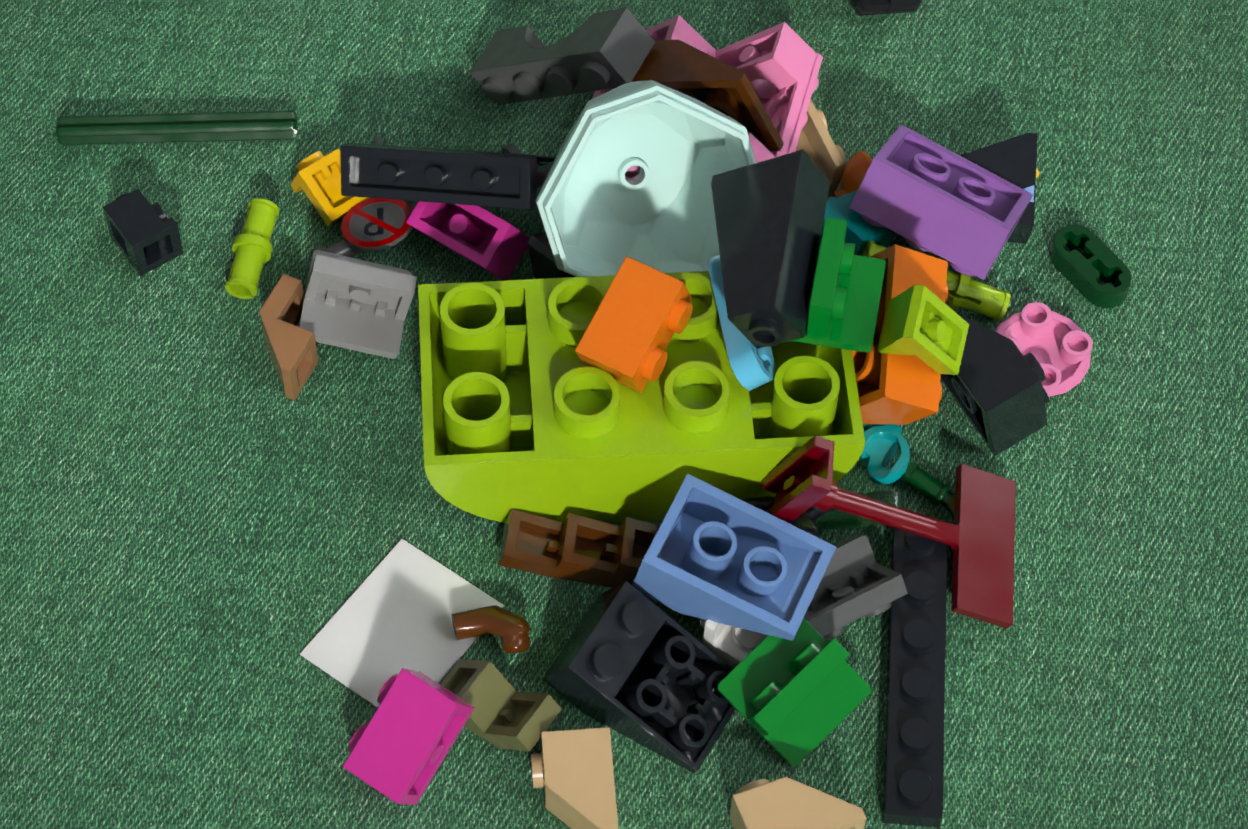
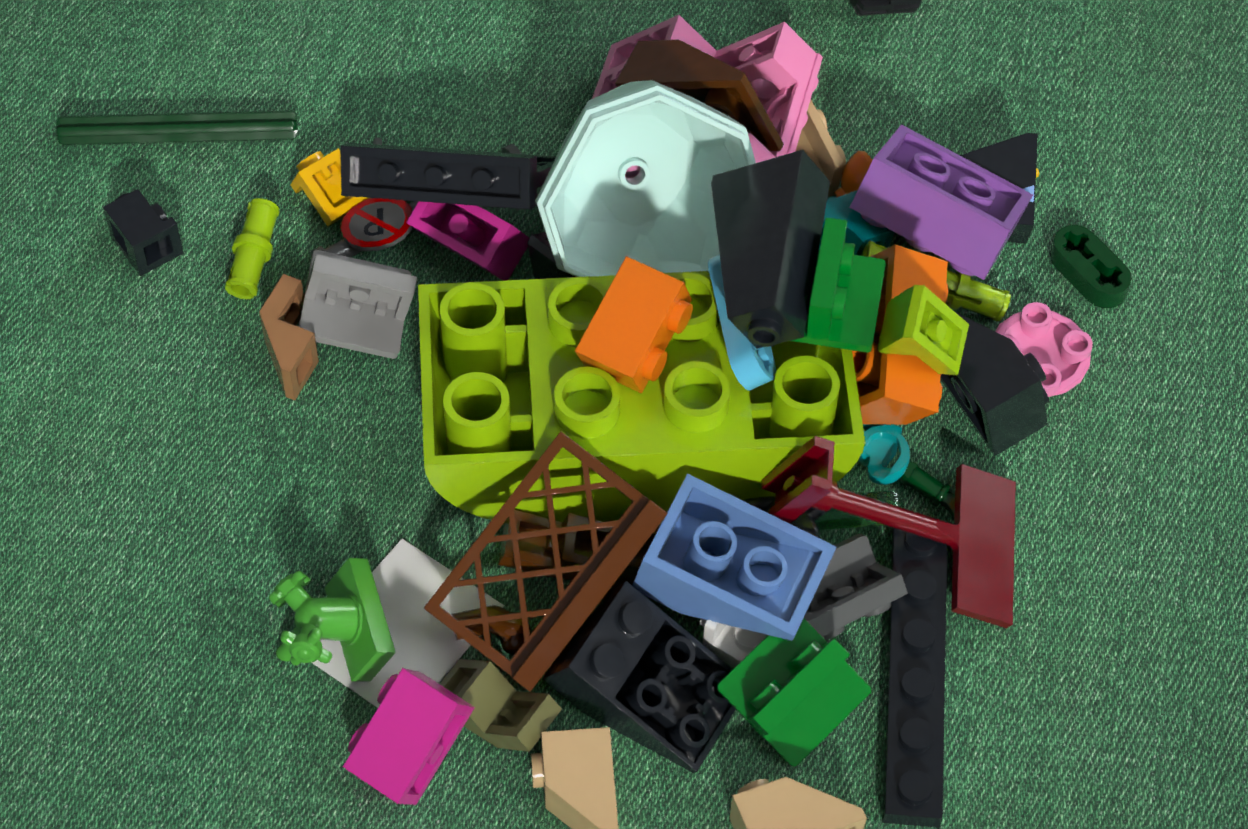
dark grey arch [470,7,655,105] -> none
none -> bright green piece [269,558,396,682]
none -> reddish brown fence [424,431,668,692]

